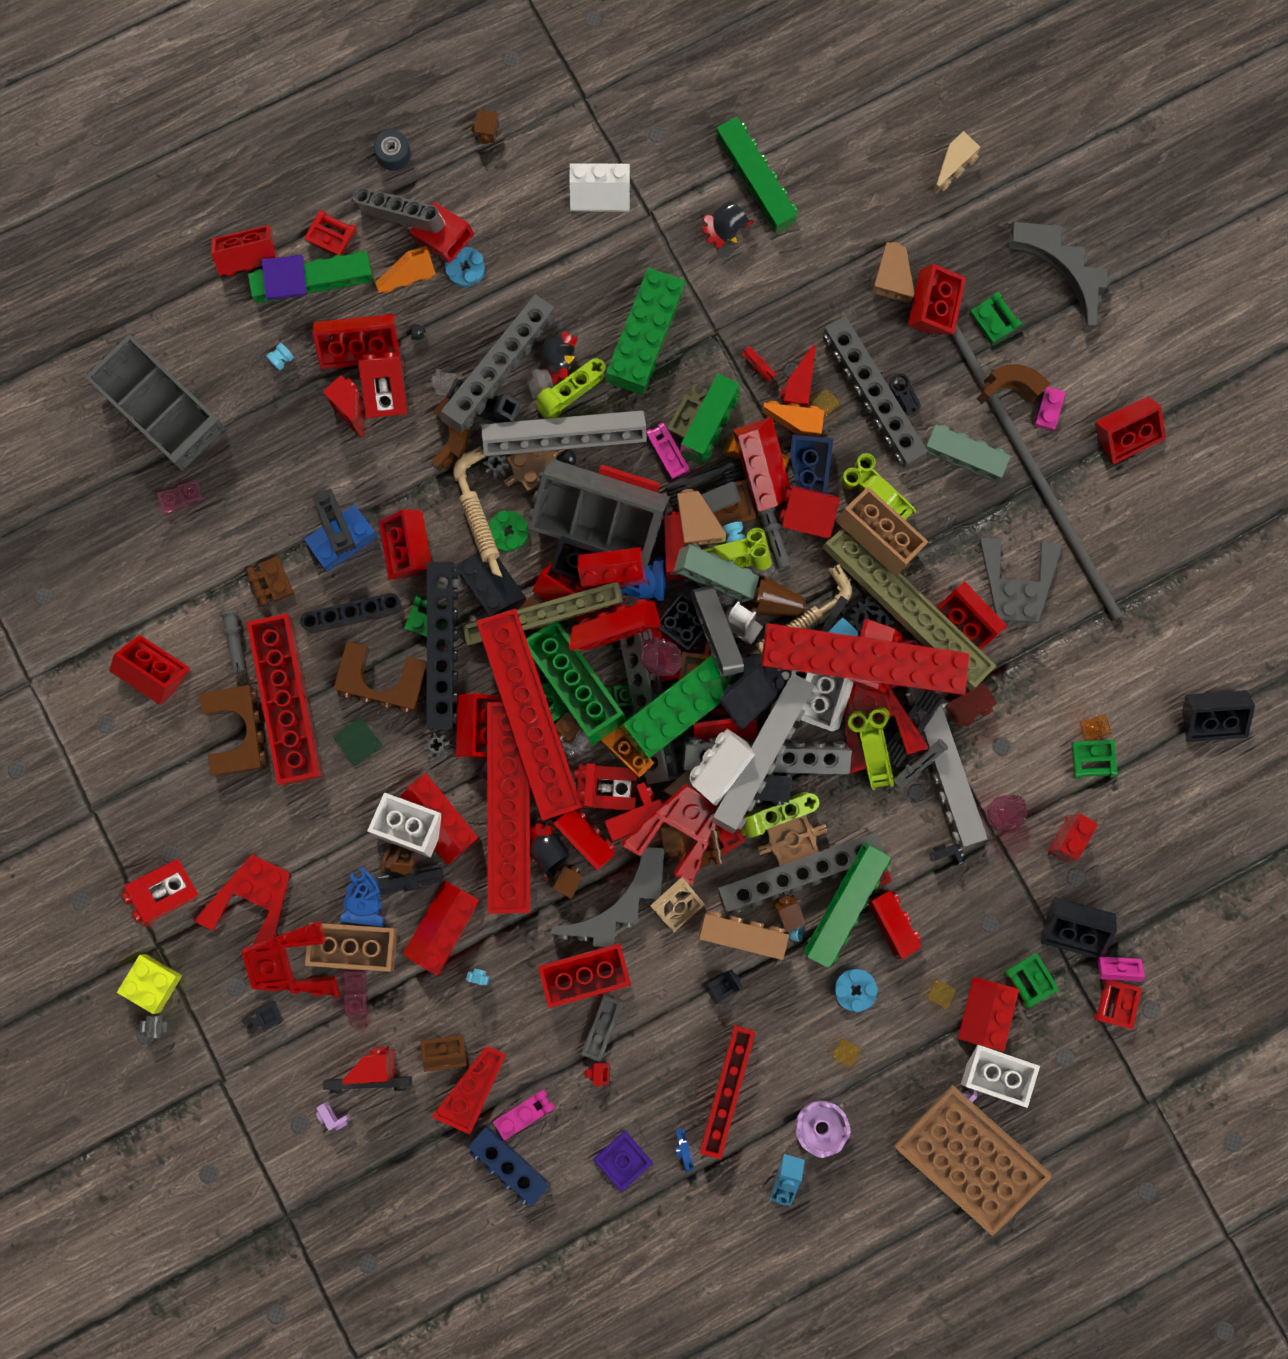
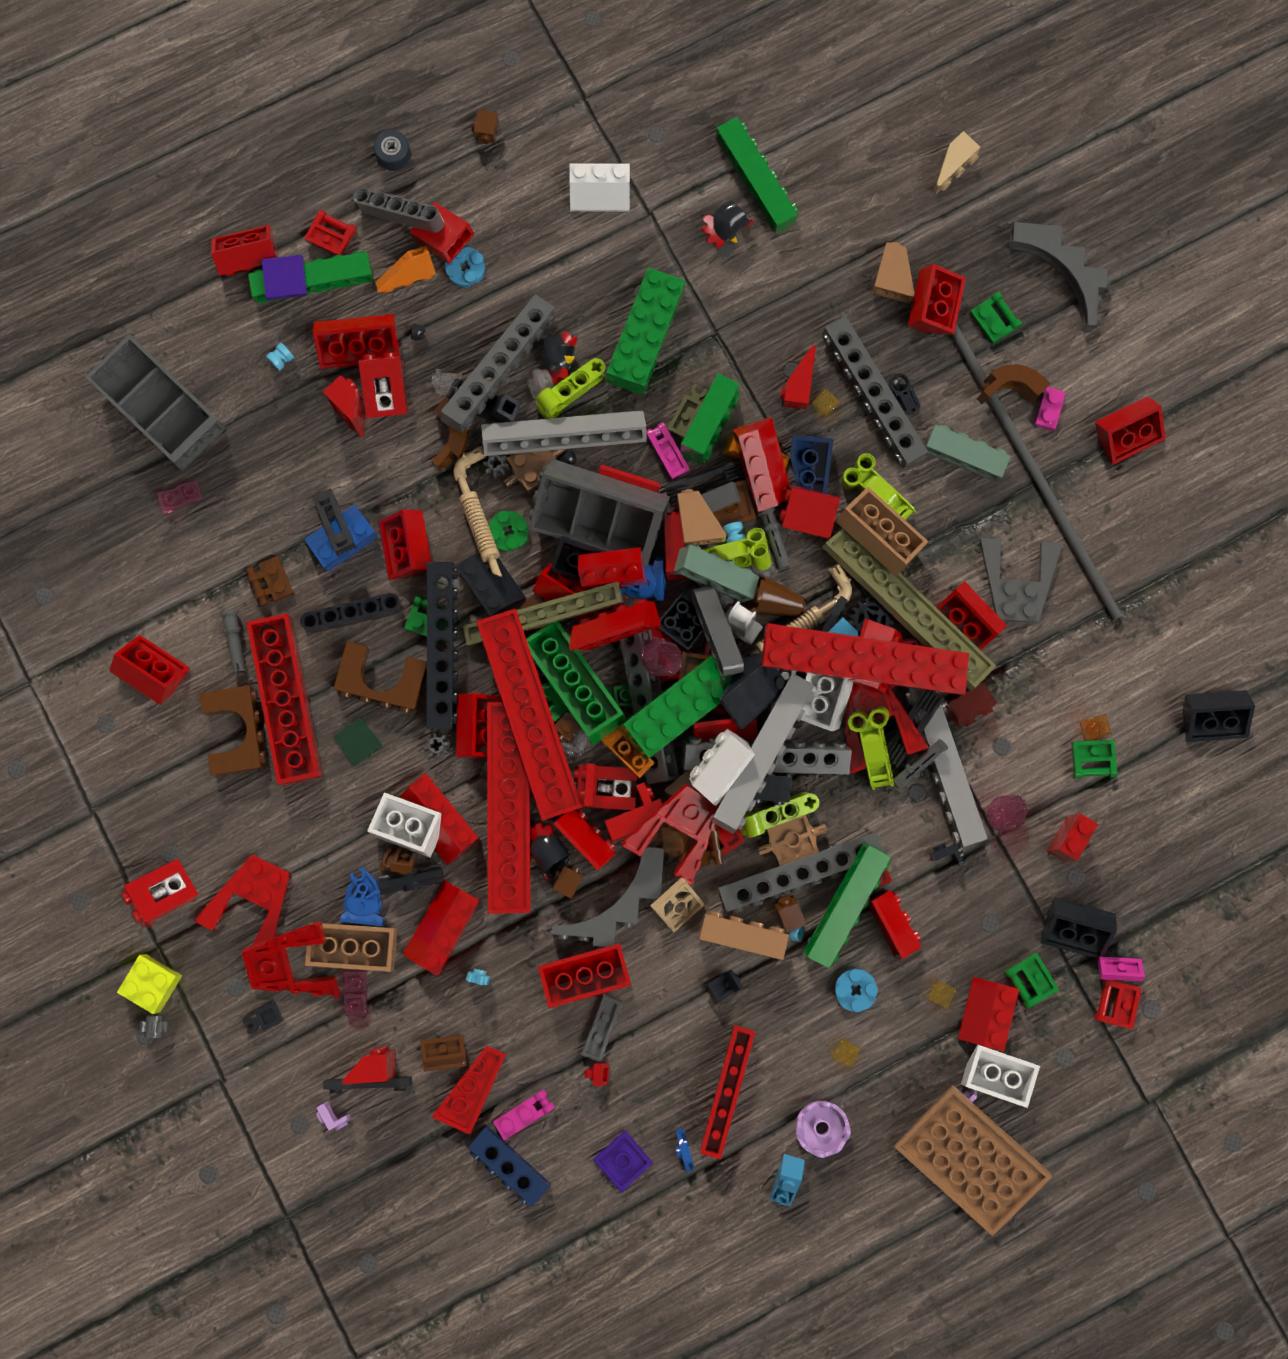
red axle [742,346,777,383] -> none
orange slope [762,401,824,437] -> none

